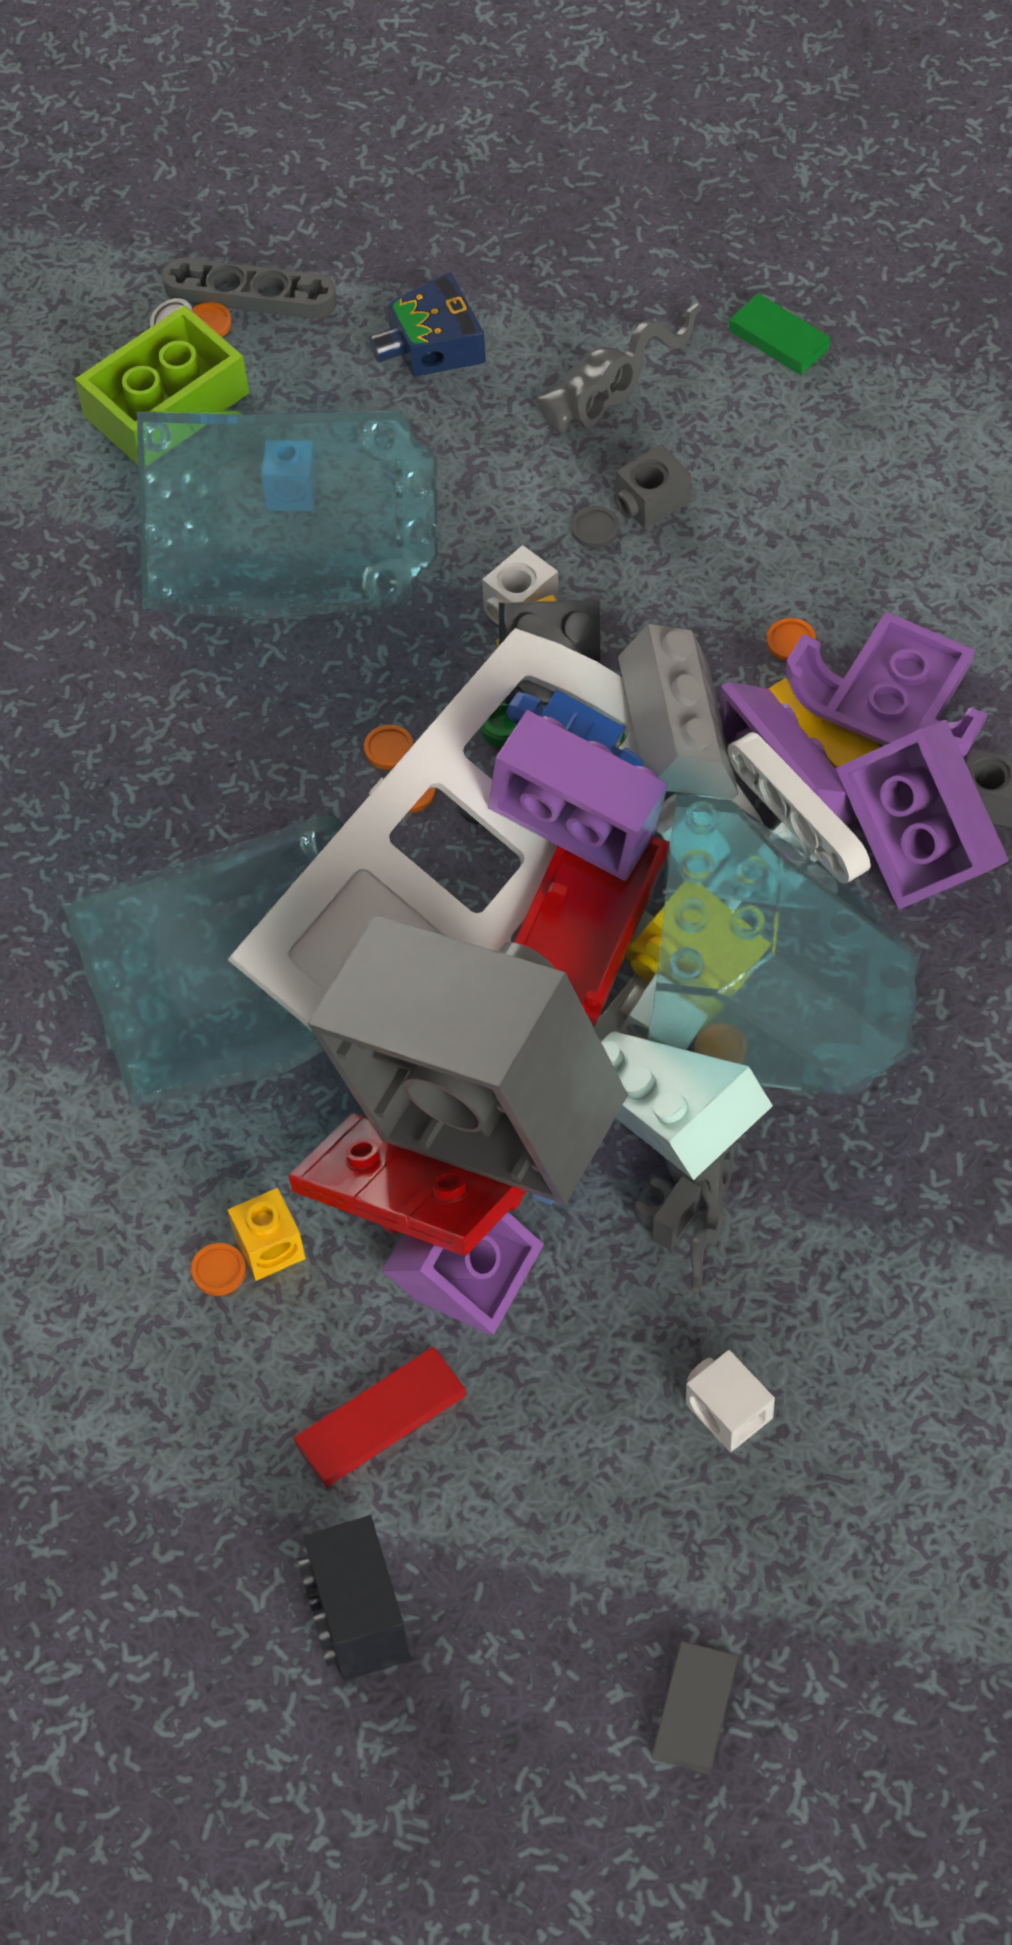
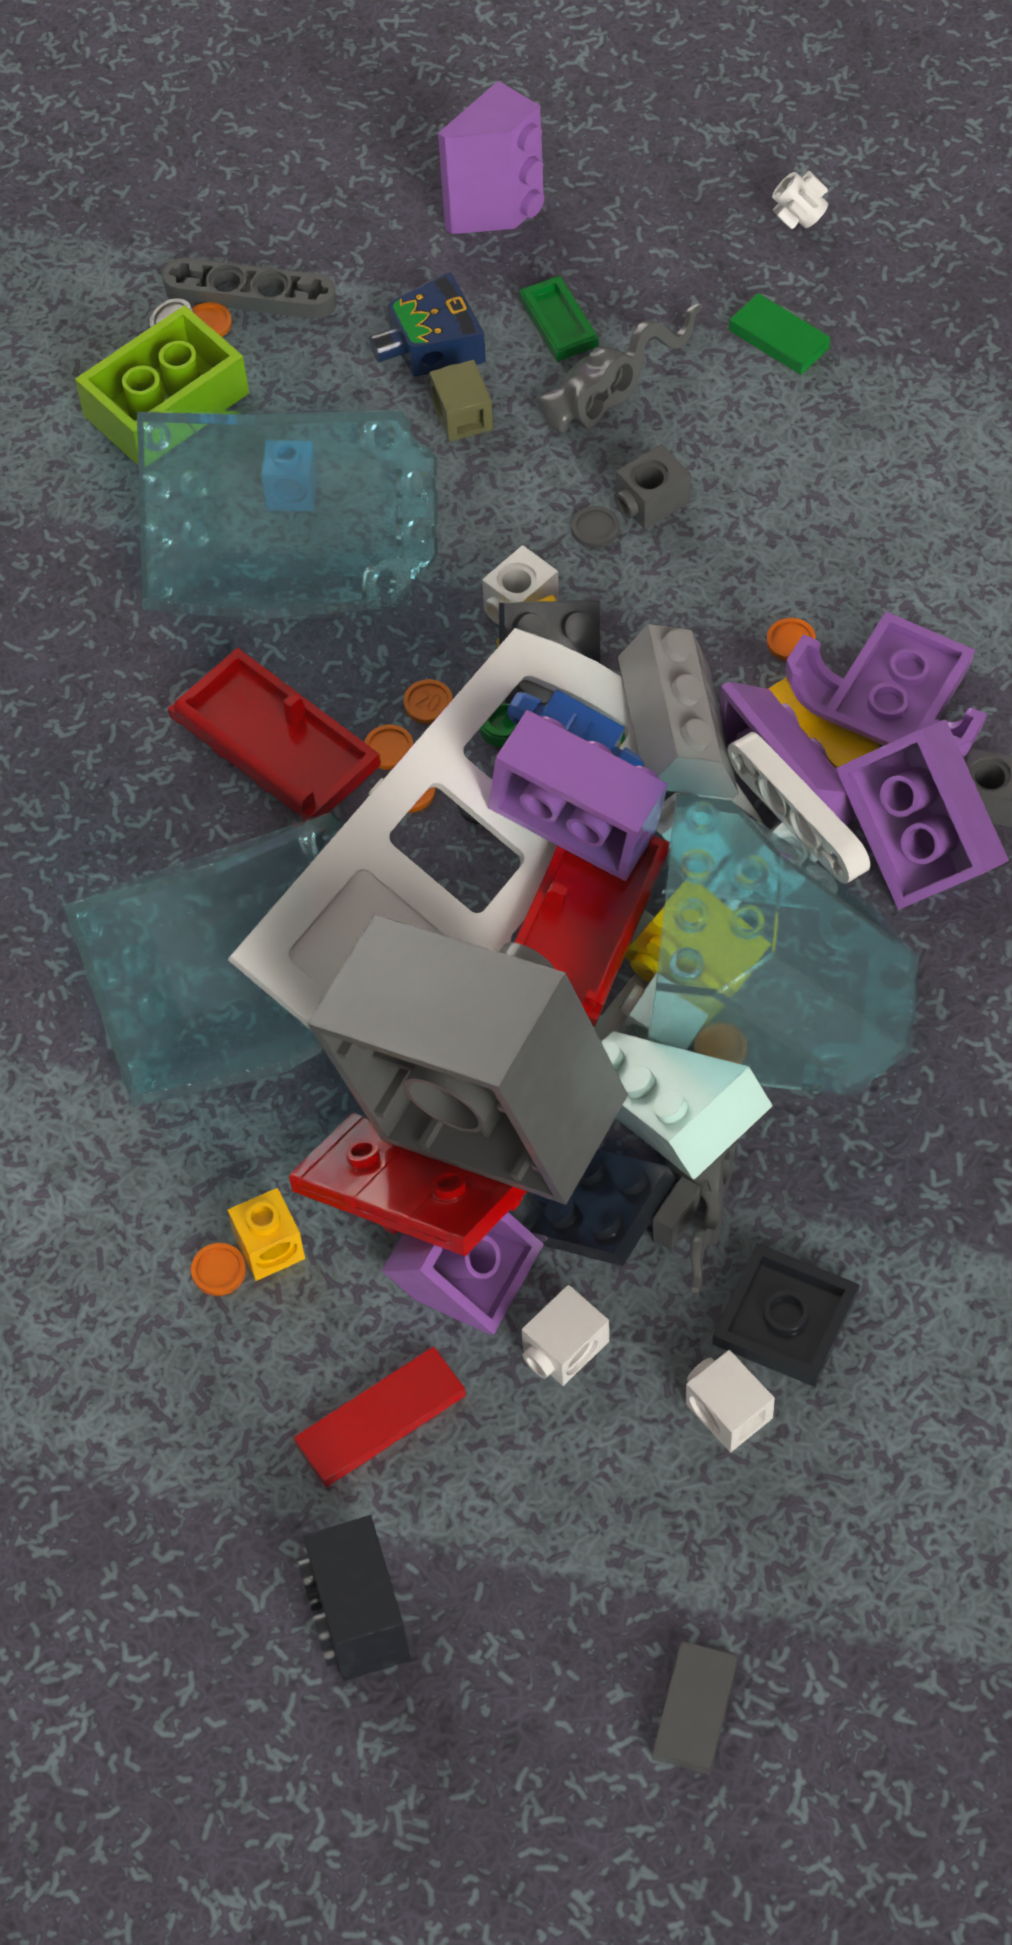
none -> red container [168,647,381,827]
none -> orange piece [403,679,453,724]
none -> olive brick [429,360,493,442]
none -> medium lavender slope [438,81,544,234]
none -> green tile [519,275,599,362]
none -> white brick [521,1285,609,1386]
none -> black plate [530,1150,676,1266]
none -> black plate [712,1243,860,1388]
none -> white gear [772,171,828,229]

